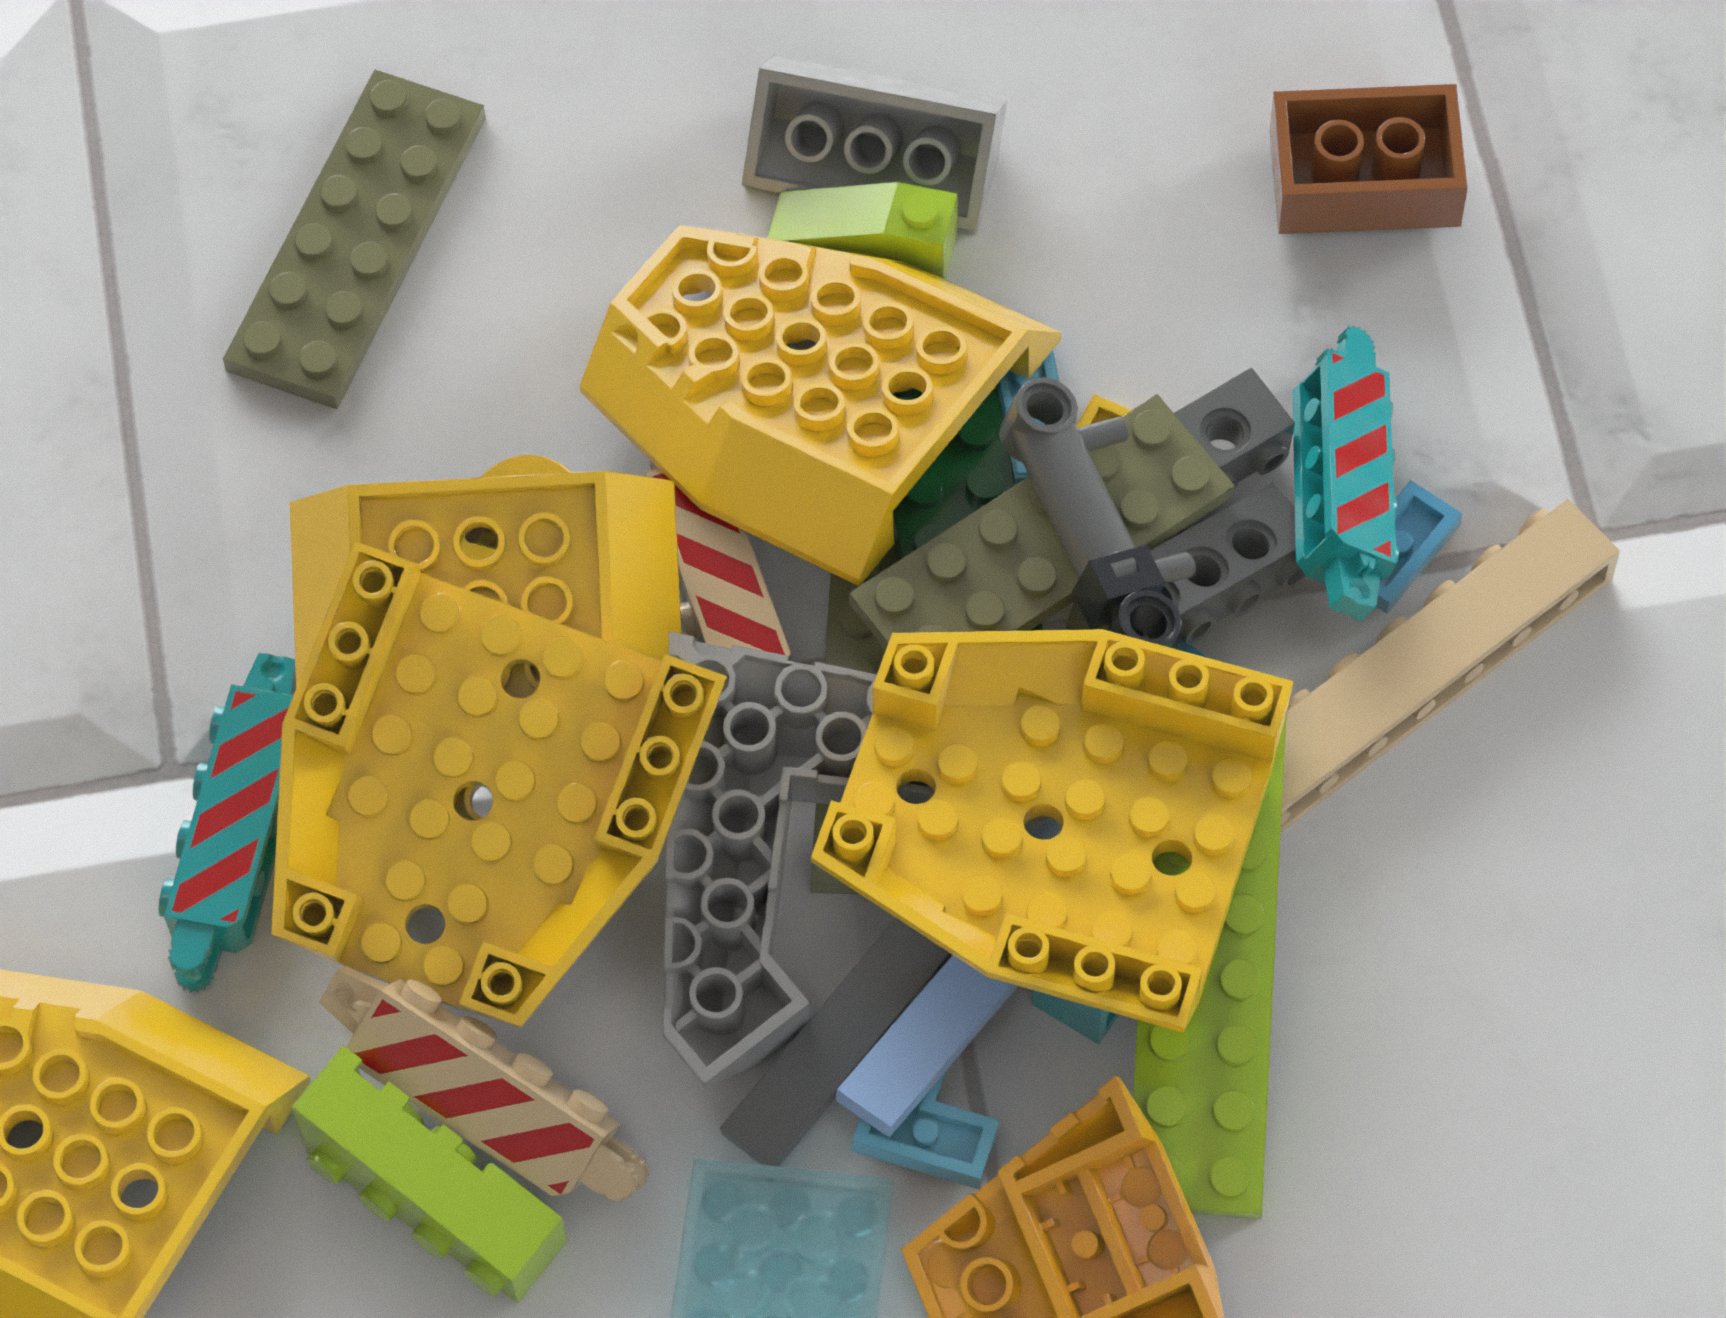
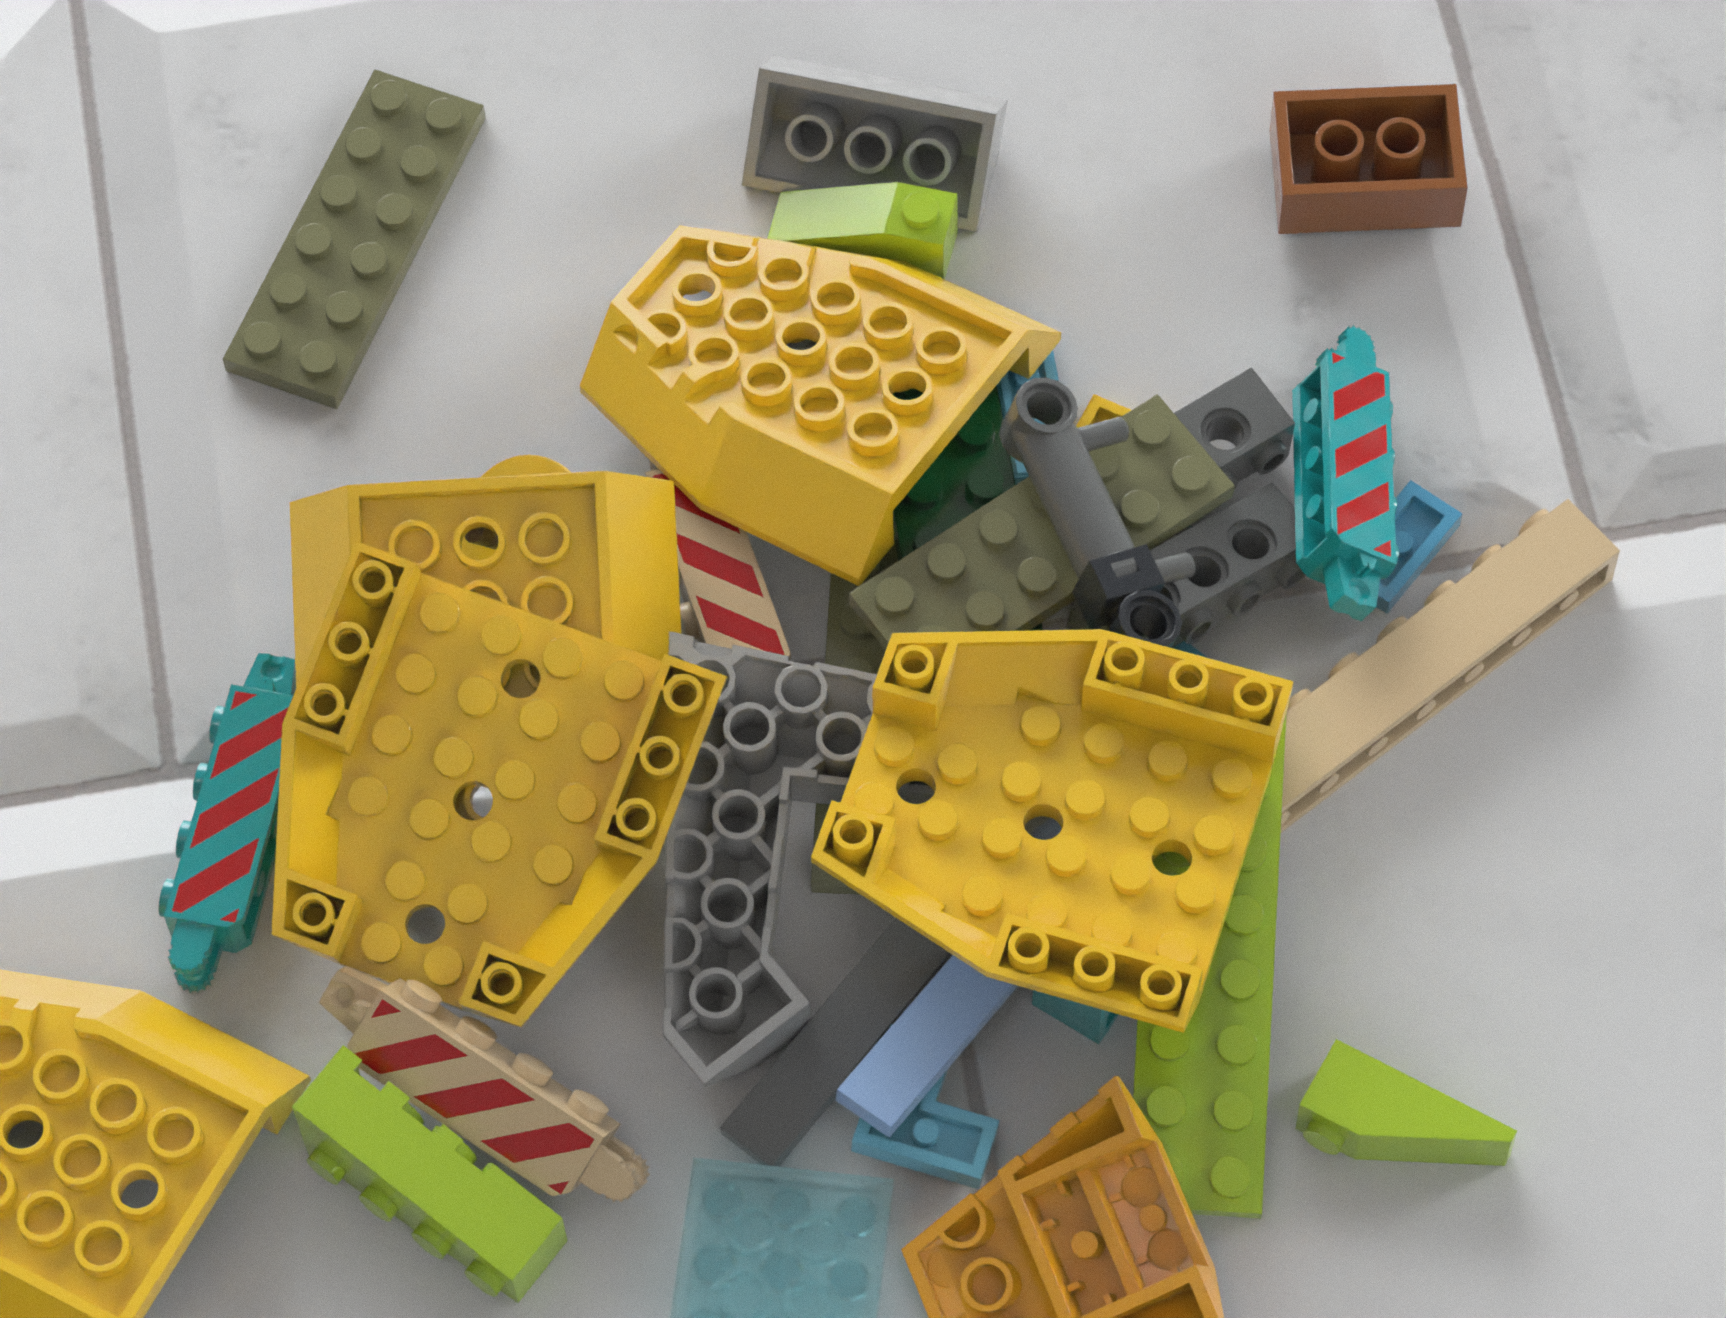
none -> lime slope [1295,1039,1517,1166]

